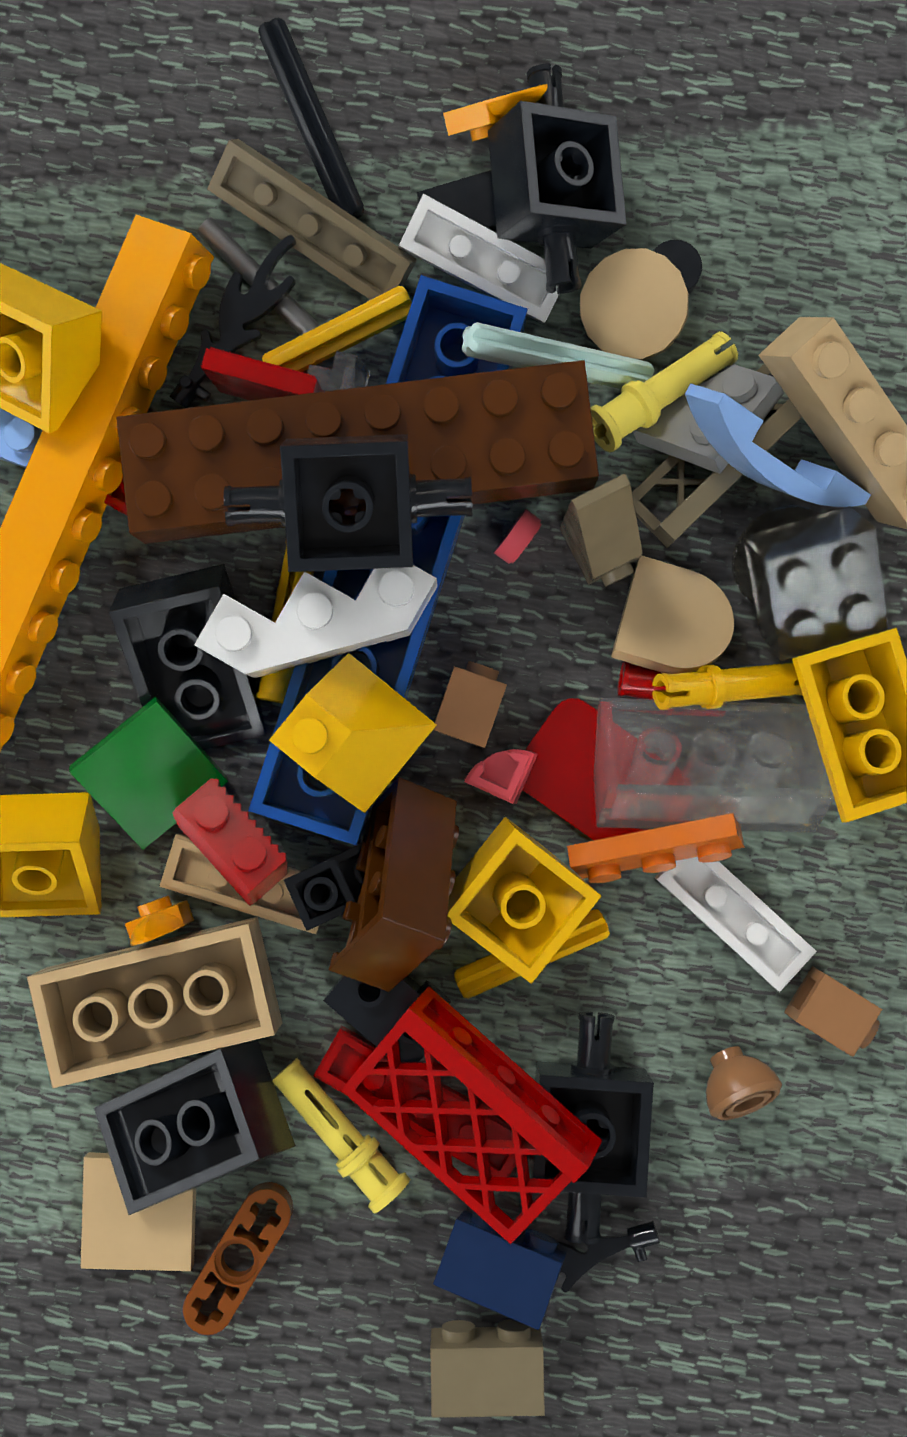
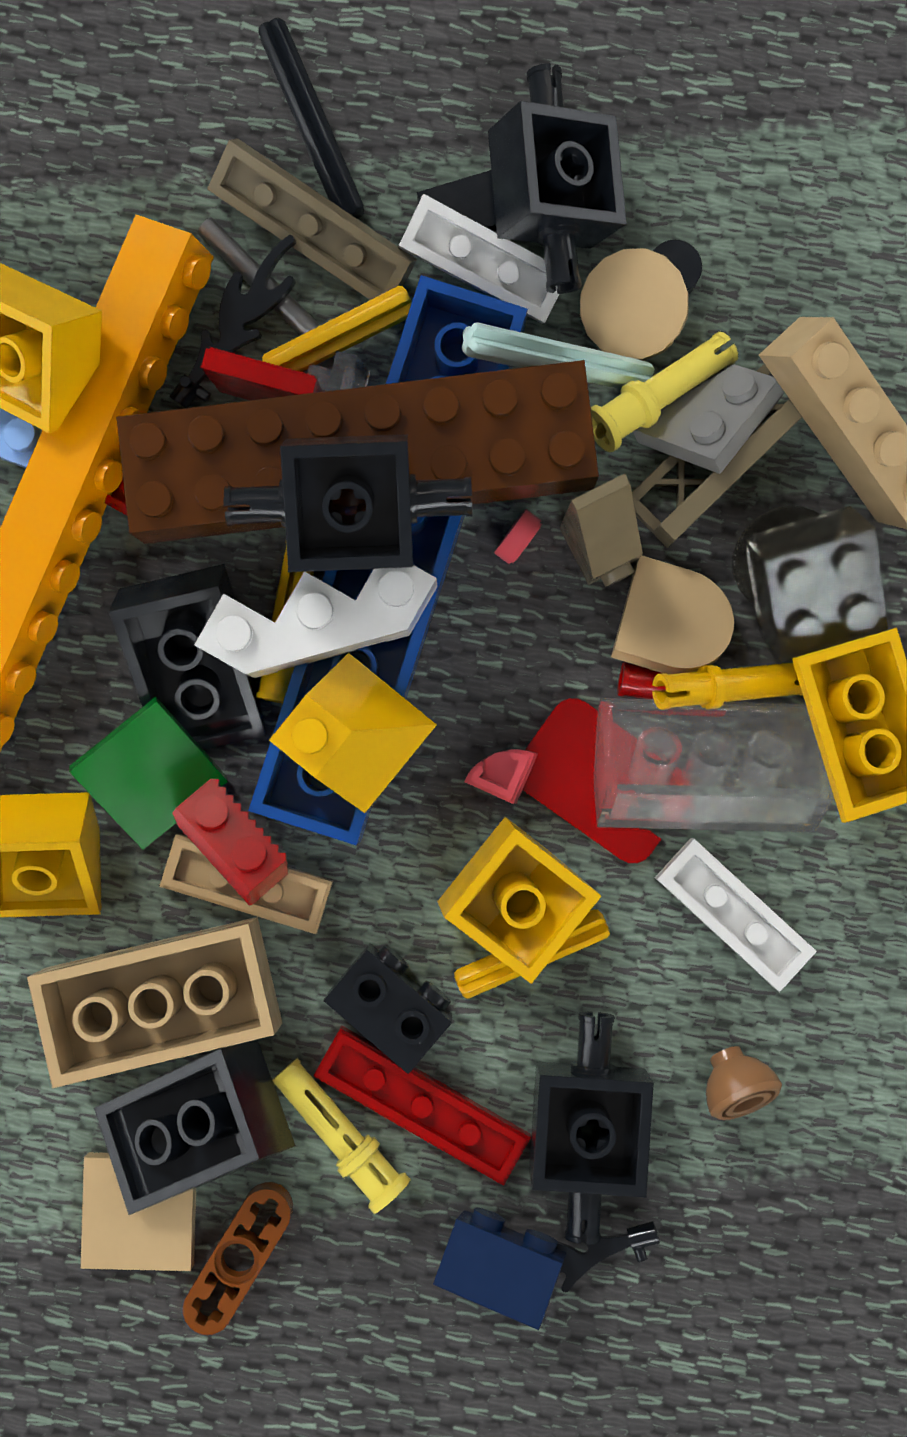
light orange plate [125,895,194,946] -> none
black slope [284,843,365,931] -> none
reddish brown wedge [329,777,459,992] -> none
red fence [341,987,602,1244] -> none
dark tan brick [430,1319,545,1418] -> none
medium nougat brick [433,661,507,748] -> none
light orange plate [443,84,548,142] -> none
orange plate [567,813,745,883] -> none
light blue slope [685,383,871,507] -> none
medium nougat brick [784,966,883,1057] -> none

